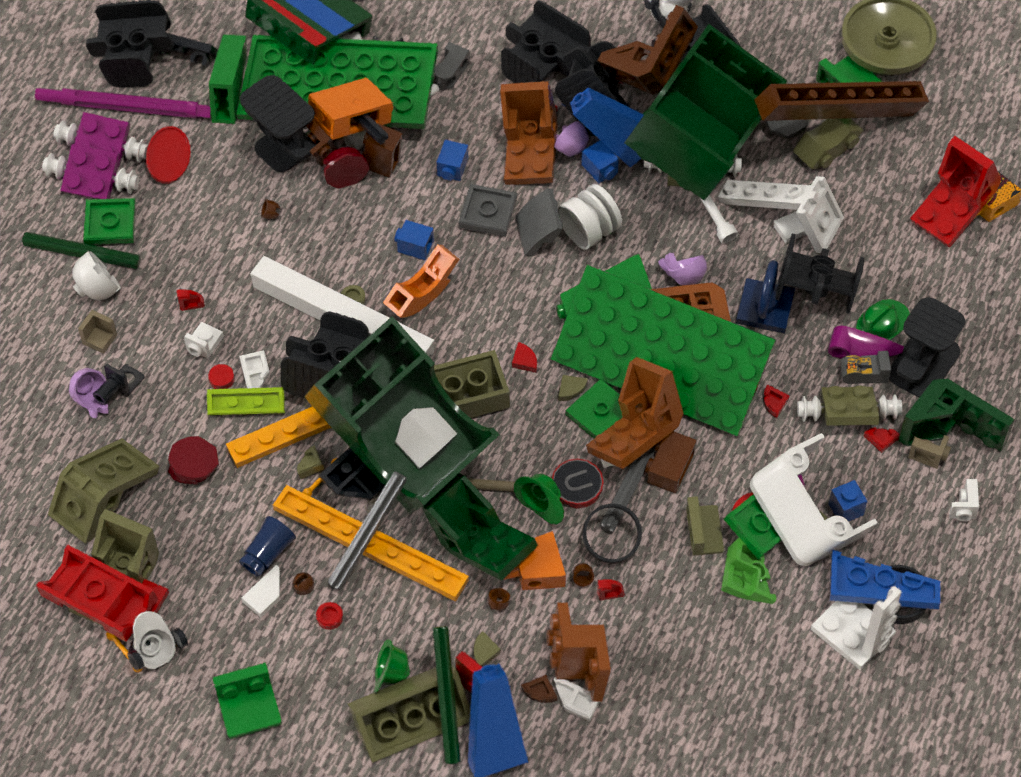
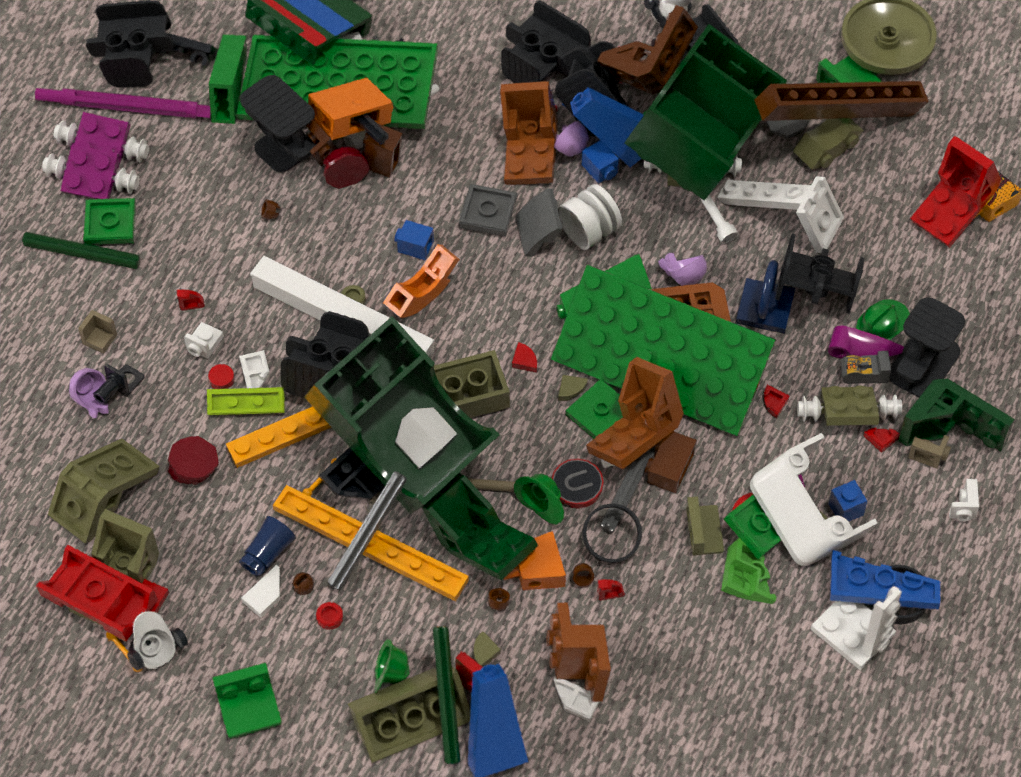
white cylinder [73,251,121,301] -> none
red piece [146,126,191,184] -> none
olive tile [297,445,325,479] -> none
dark grey leg [435,42,470,90] -> none
blue brick [437,140,469,181] -> none
reddish brown tile [521,675,558,703] -> none
white tile [773,211,807,244] -> none

